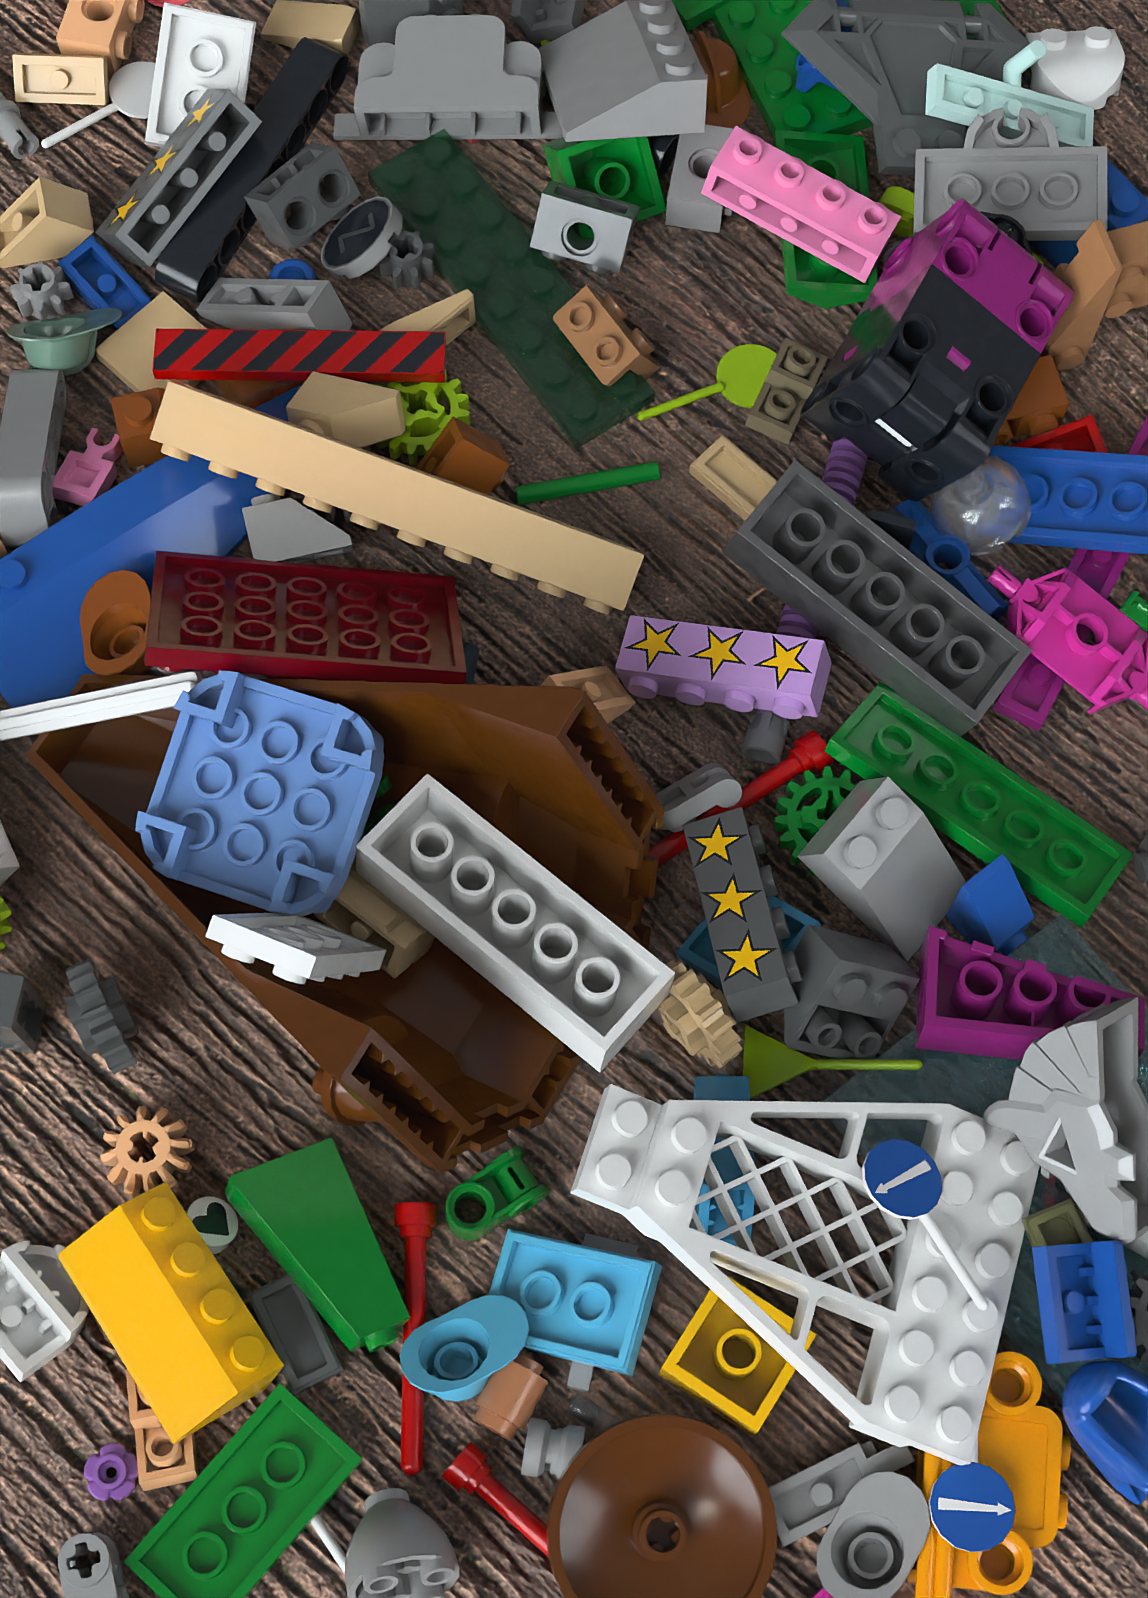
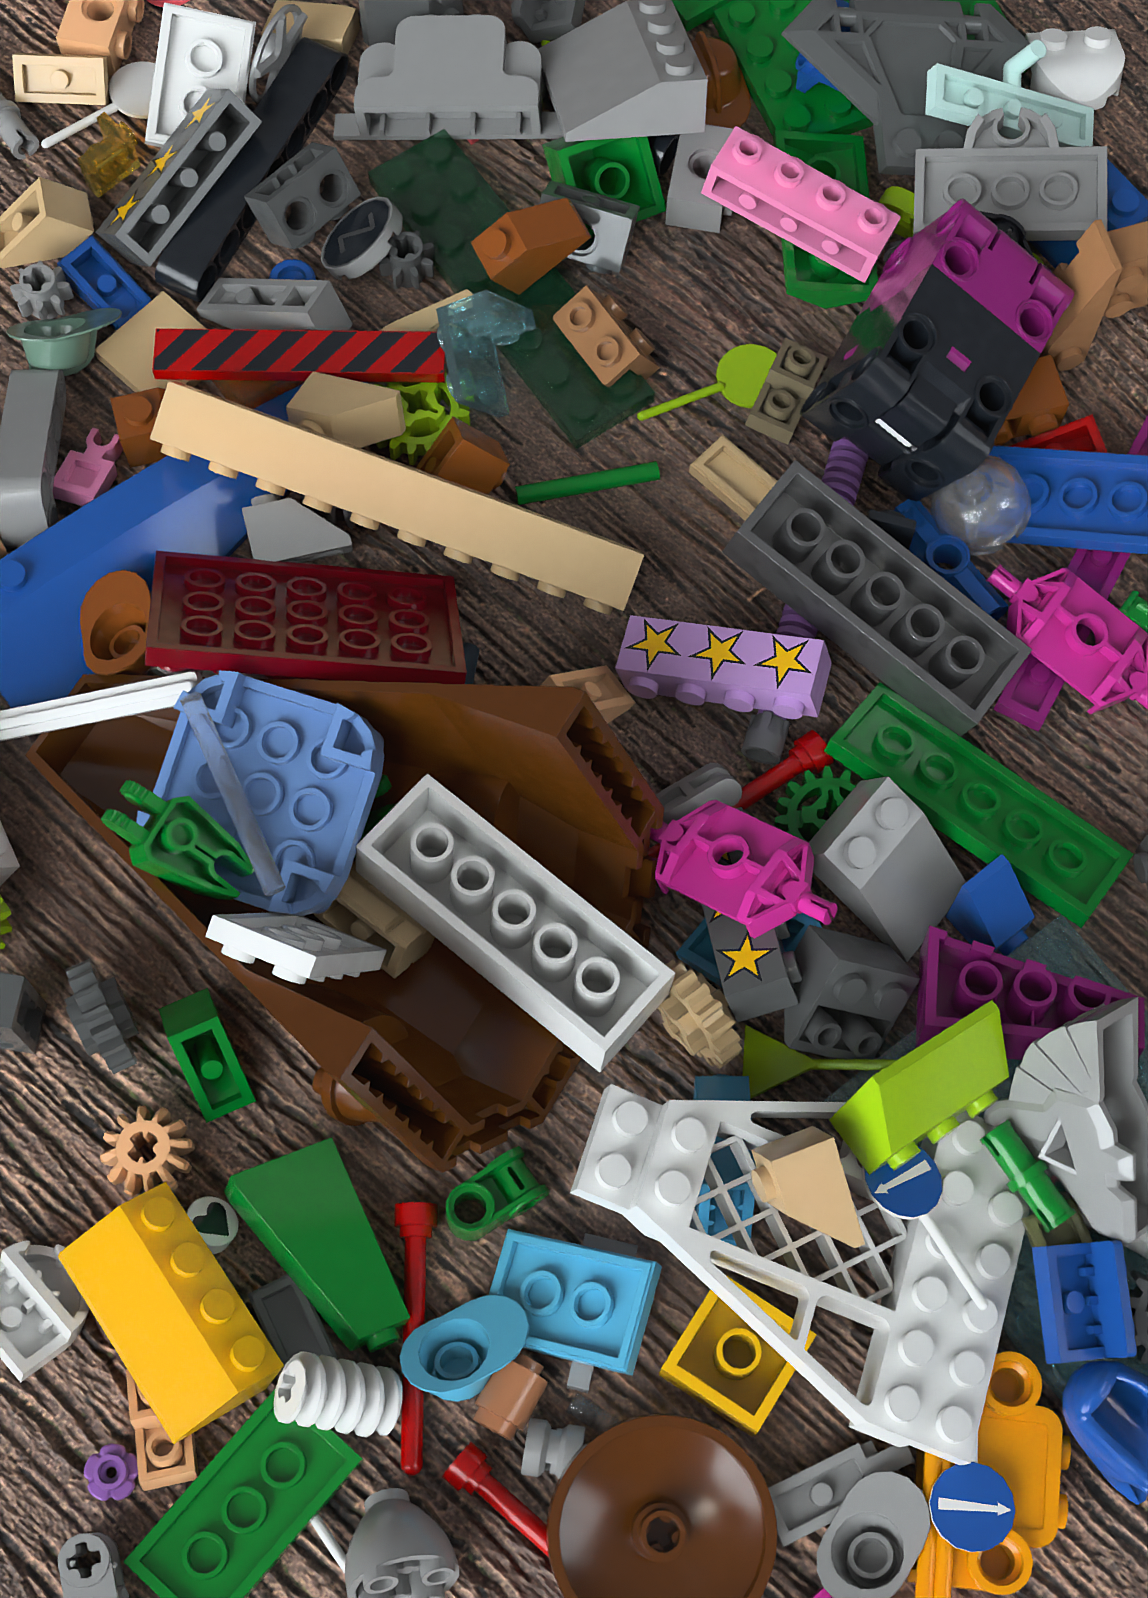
none -> clear yellow bracket [77,112,140,198]
none -> green hinge [101,780,254,900]
none -> green slope [158,988,256,1123]
none -> clear bar [180,692,286,897]
none -> light grey wheel [249,4,308,104]
none -> white piece [273,1351,403,1437]
none -> clear light blue bracket [436,290,536,418]
none -> dark orange slope [471,197,591,295]
none -> dark pink plate [650,799,837,939]
none -> tan slope [751,1126,865,1248]
none -> lime slope [829,1000,1009,1175]
none -> green pin [979,1119,1076,1233]

